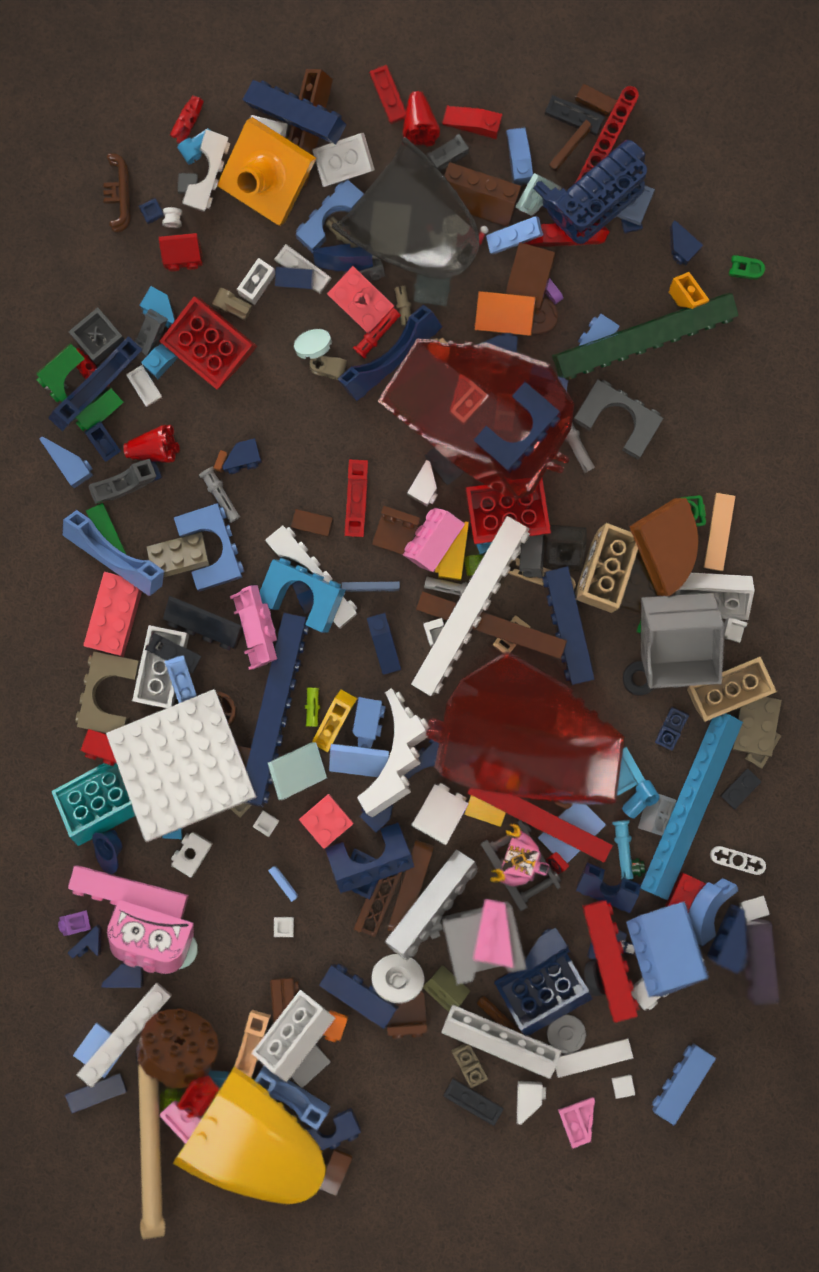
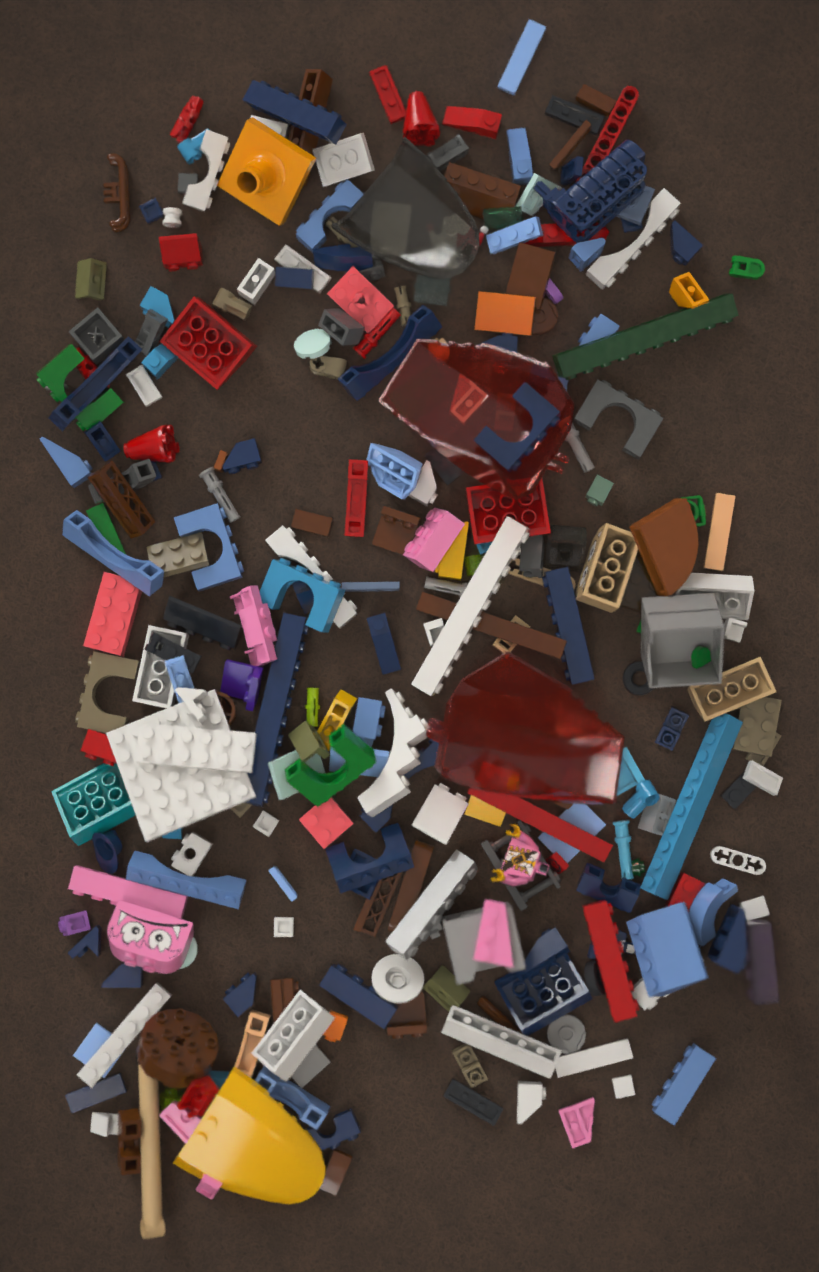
none -> olive panel [75,258,107,300]
none -> reddish brown fence [87,460,155,538]
none -> white slope [90,1112,118,1137]
none -> reddish brown arch [117,1108,142,1175]
none -> medium blue arch [126,851,246,909]
none -> white plate [135,723,257,773]
none -> white slope [175,687,208,723]
none -> bright pink tile [196,1174,222,1200]
none -> dark purple bracket [220,659,263,712]
none -> dark blue slope [223,972,257,1017]
none -> green arch [285,724,376,807]
none -> olive panel [288,720,330,762]
none -> dark grey brick [318,308,365,346]
none -> light blue wedge [366,443,423,499]
none -> clear green plate [483,206,523,229]
none -> light blue tile [498,19,546,95]
none -> dark blue tile [560,156,584,186]
none -> medium blue tile [569,238,606,272]
none -> sand green brick [585,475,614,506]
none -> white arch [586,188,680,290]
none -> green tile [691,646,711,669]
none -> white tile [743,760,783,796]

